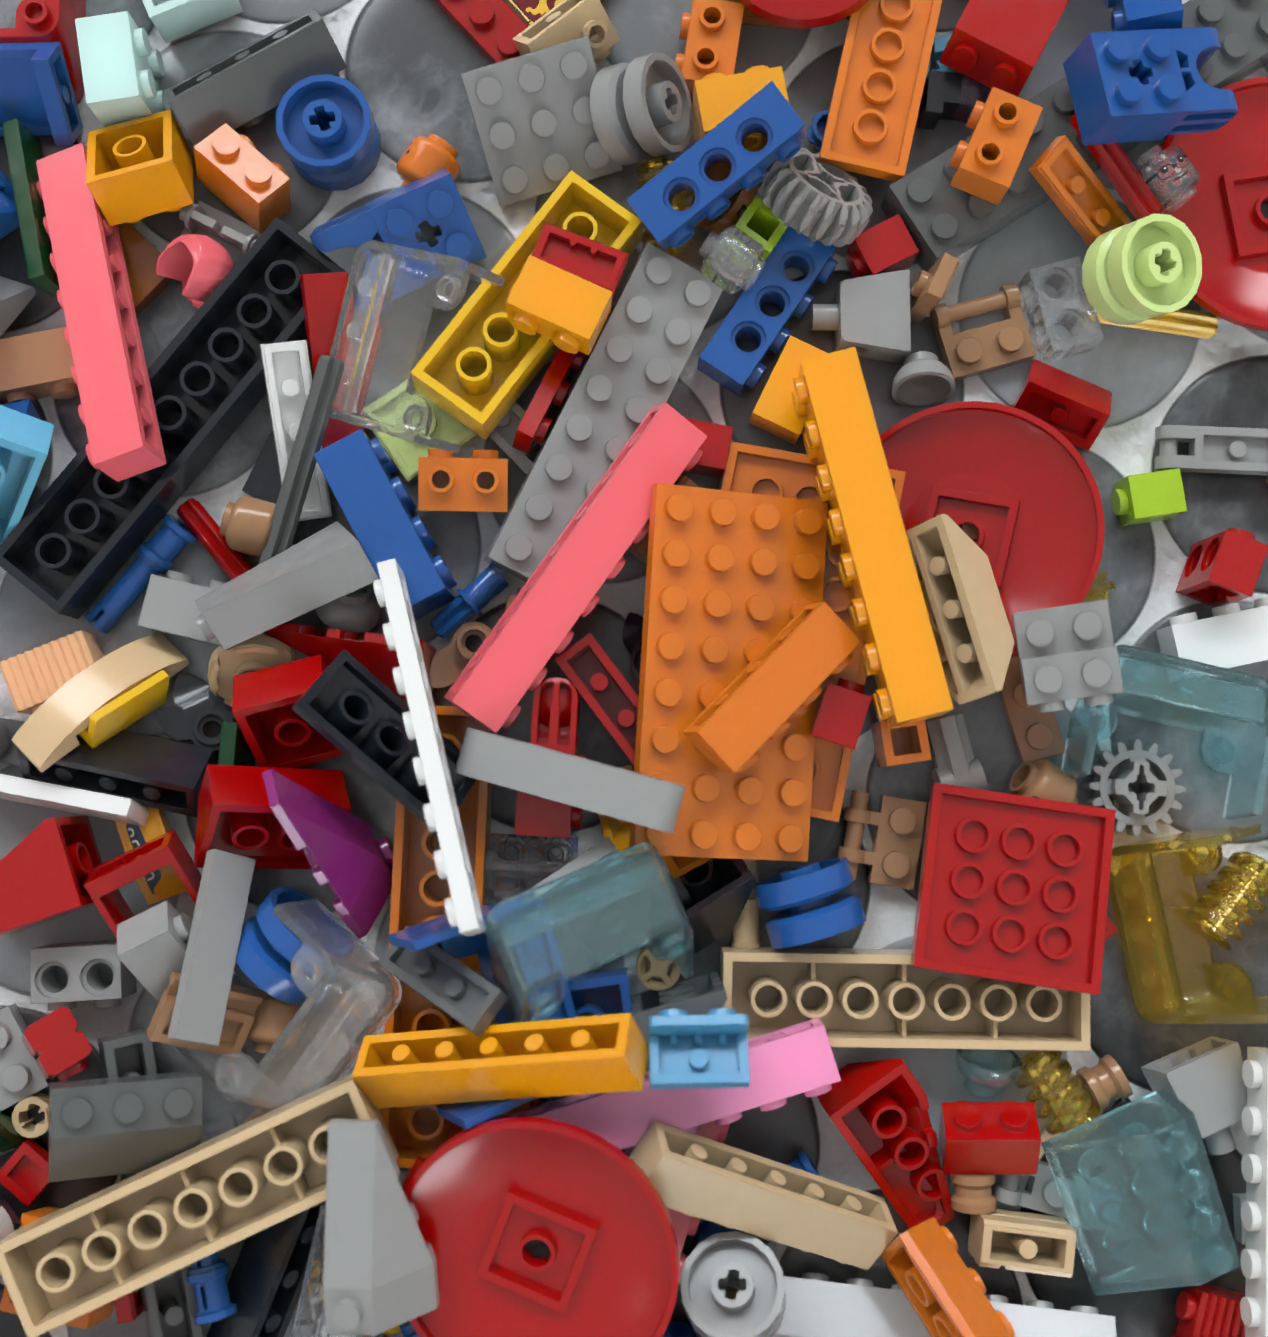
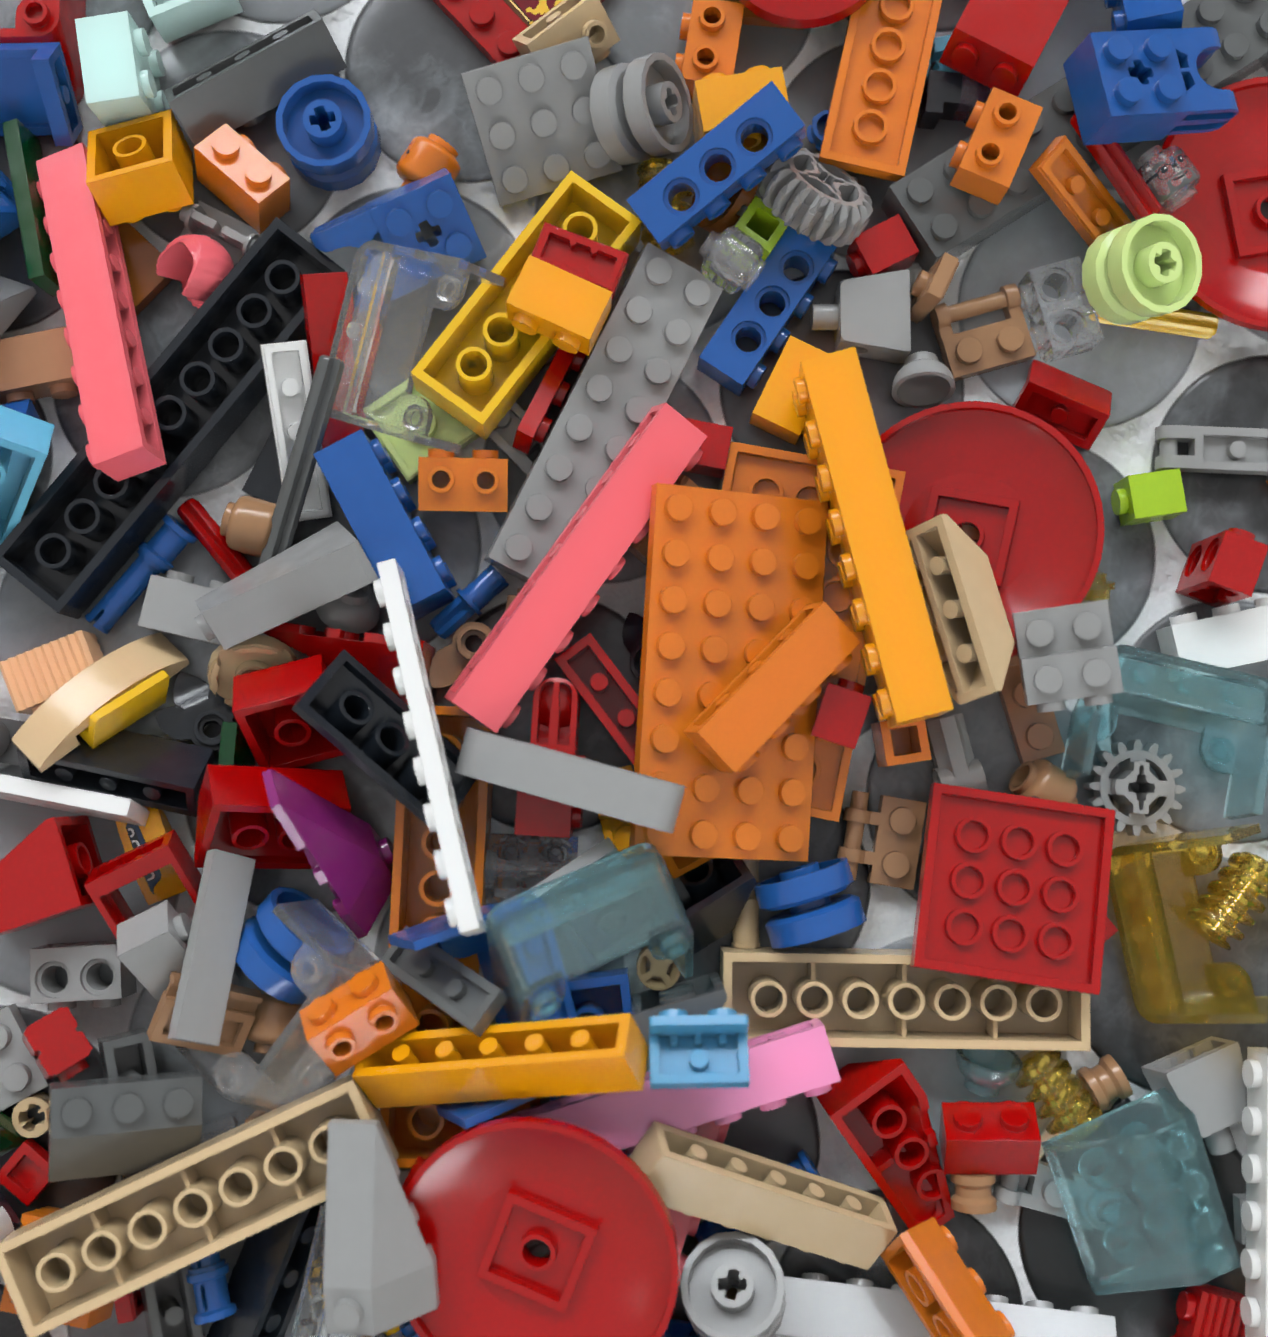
tan brick [968,1208,1077,1278] -> none
none -> orange brick [299,960,420,1077]

